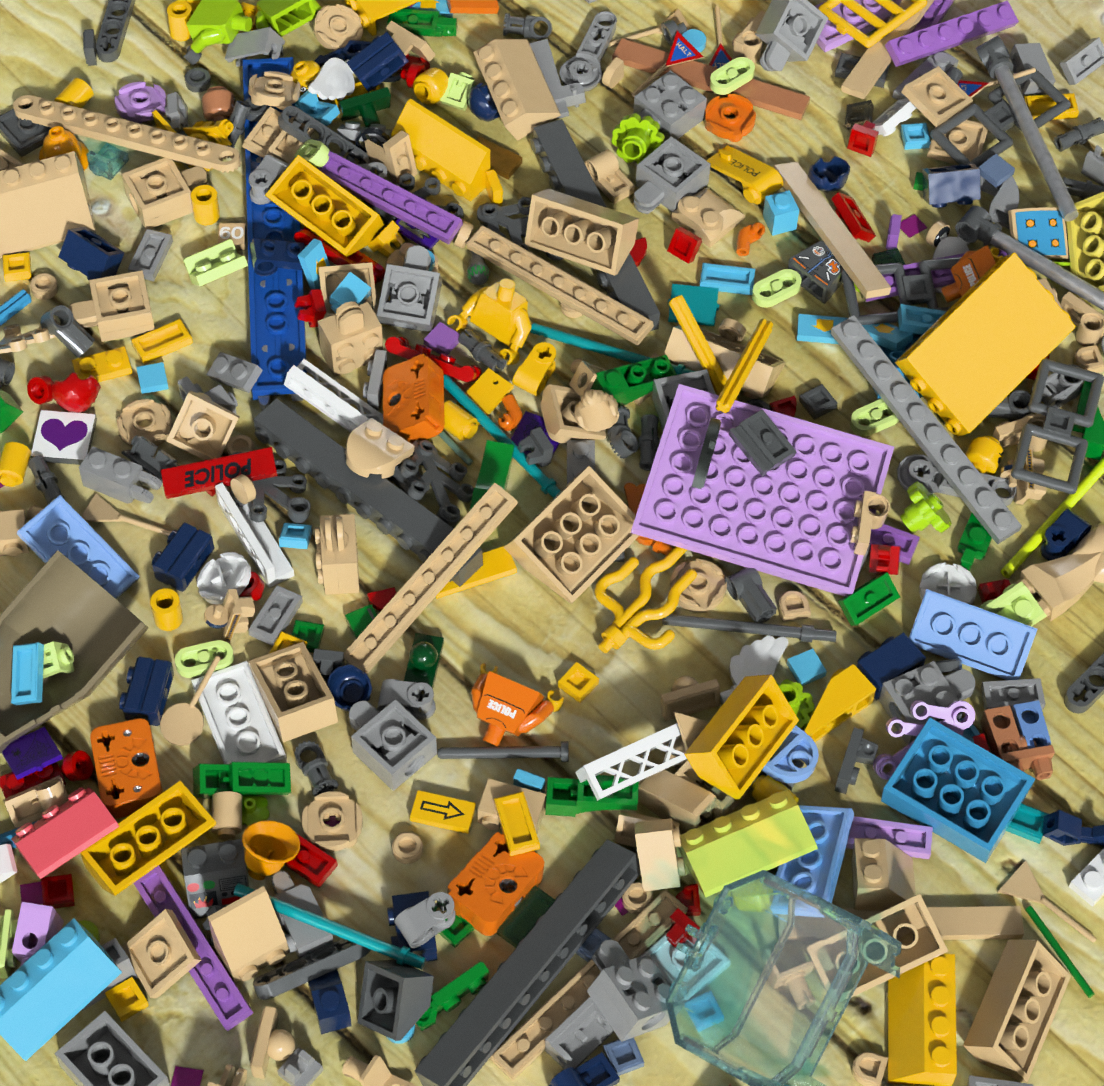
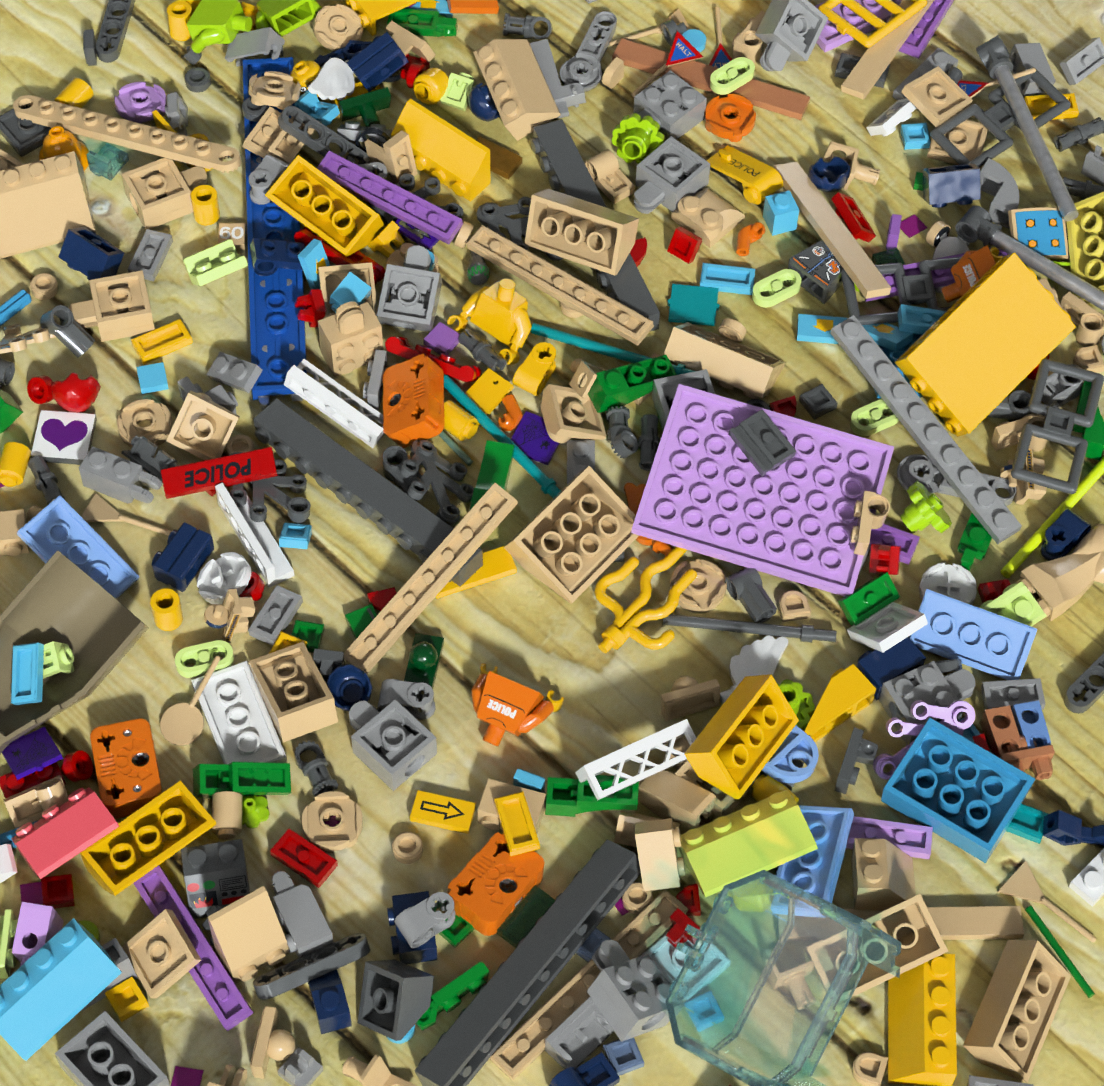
yellow tile [3,252,32,282] -> none
yellow plate [72,346,133,382] -> none
dark blue brick [119,656,174,726] -> none
yellow hinge [183,119,234,146] -> none
nougat head [201,86,235,122] -> none
dark grey pin [227,101,252,148] -> none
tan tile [230,474,256,504] -> none
teal bar [234,883,426,970] -> none
light orange hat [242,820,300,880] -> none
yellowish green plate [294,139,330,168] -> none
tan brick [315,514,360,595] -> none
tan slope [345,418,415,479] -> none
dark grey bar [438,741,569,762] -> none
yellow tile [485,170,503,206] -> none
dark grey tile [518,427,554,467] -> none
yellow tile [558,662,599,703] -> none
tan hair [573,389,619,432] -> none
yellow axle [669,295,738,401] -> none
tan piece [674,712,710,751] -> none
pearl dark grey tile [692,418,721,489] -> none
yellow axle [715,319,773,413] -> none
medium azure tile [787,648,827,686] -> none
clear smoke tile [845,100,874,130] -> none
red tile [847,121,879,157] -> none
medium lavender plate [885,0,1019,67] -> none
yellow head [965,436,1004,475] -> none
sand blue tile [979,154,1015,188] -> none
none -> tan bracket [824,141,880,190]
none -> white tile [847,602,928,653]

